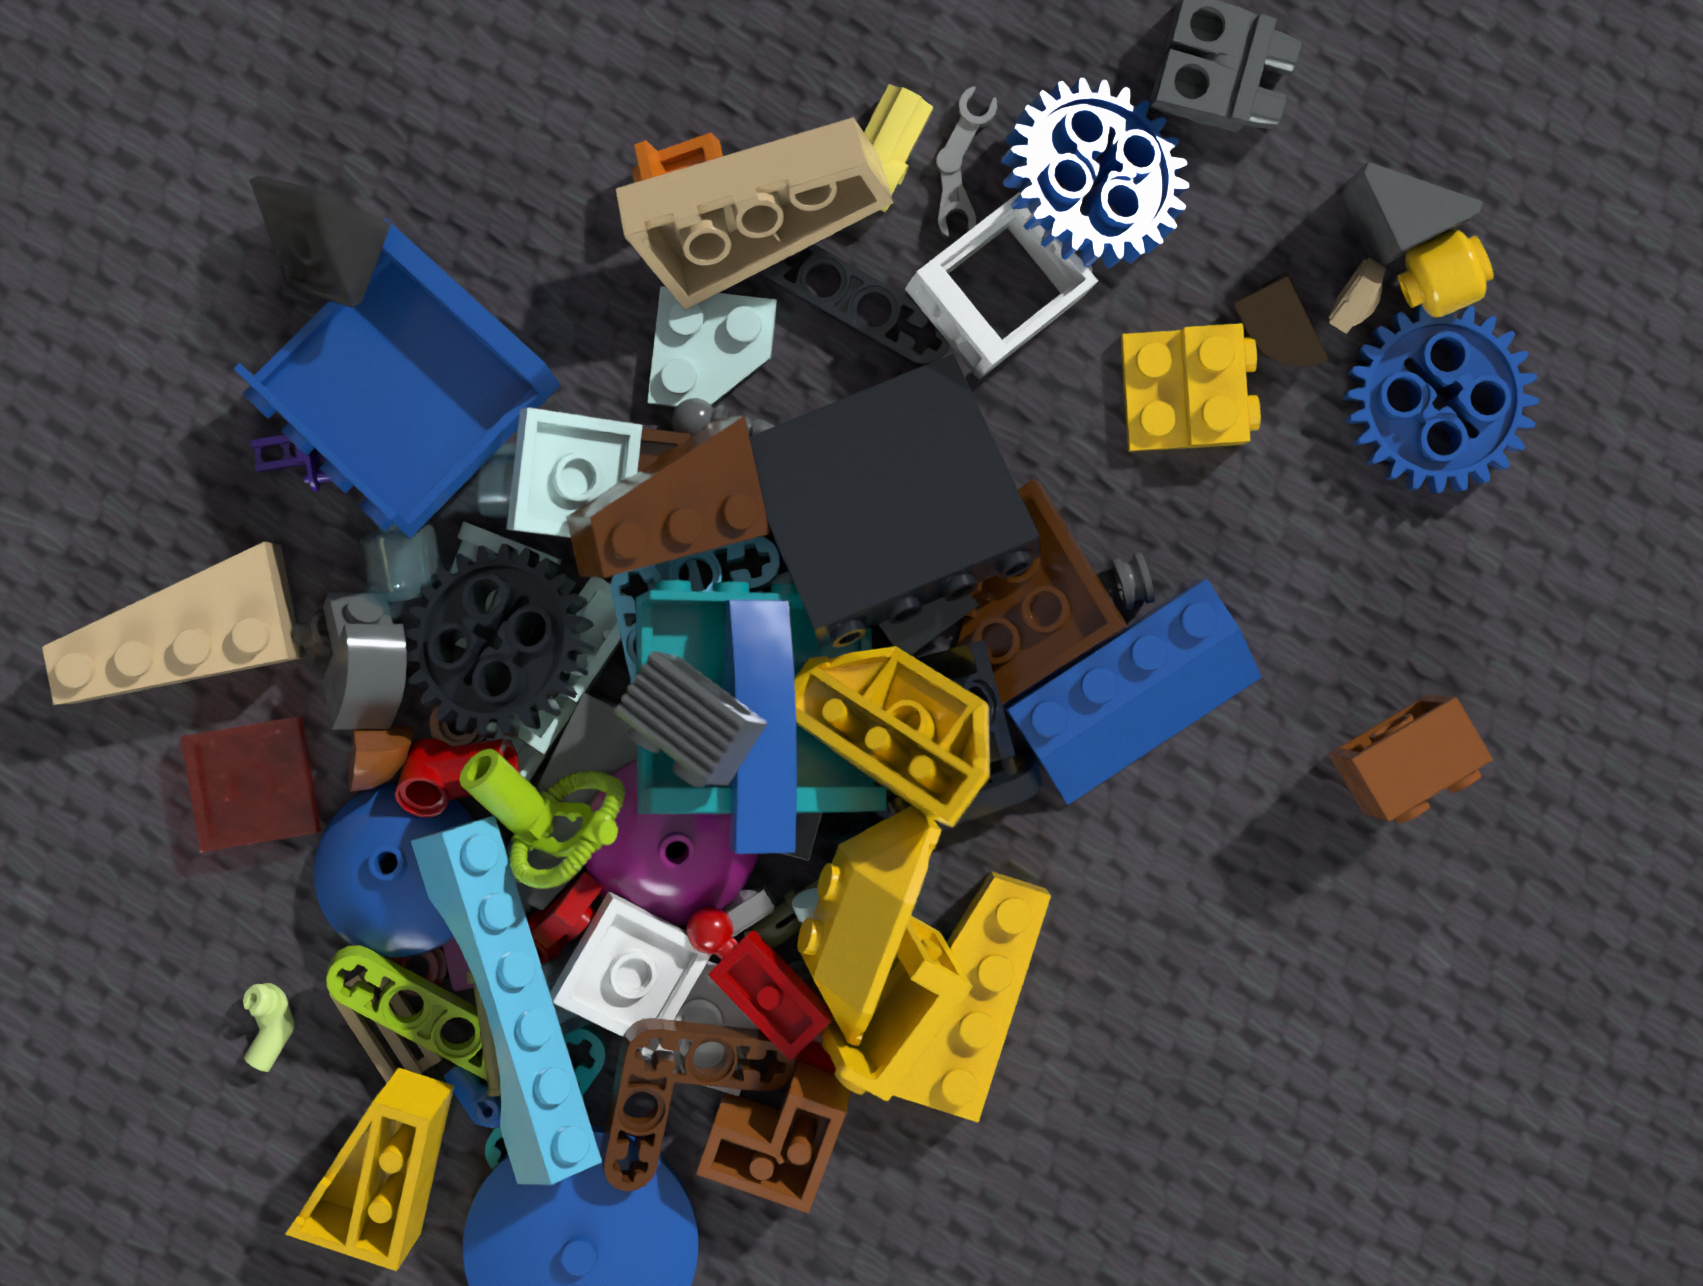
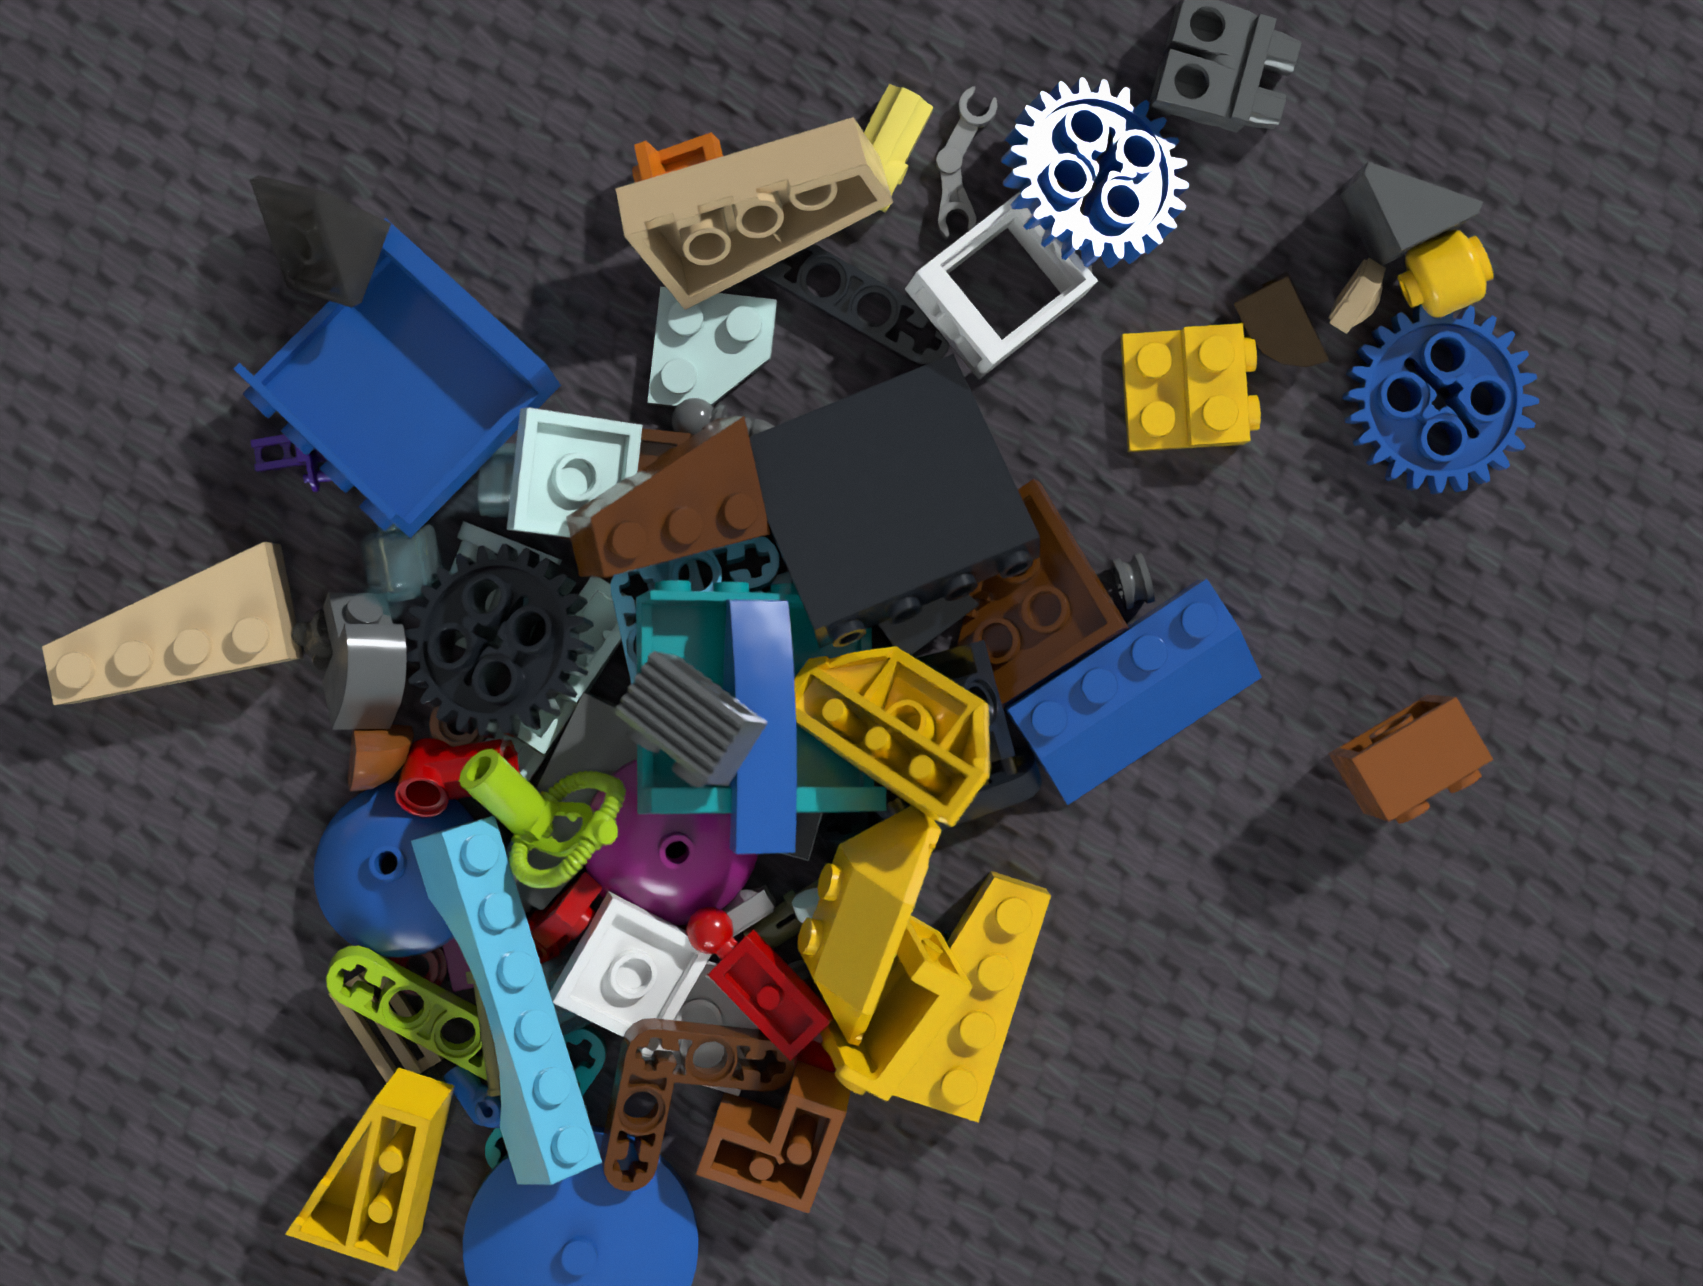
clear red plate [181,716,321,852] -> none
yellowish green arm [243,983,294,1072] -> none

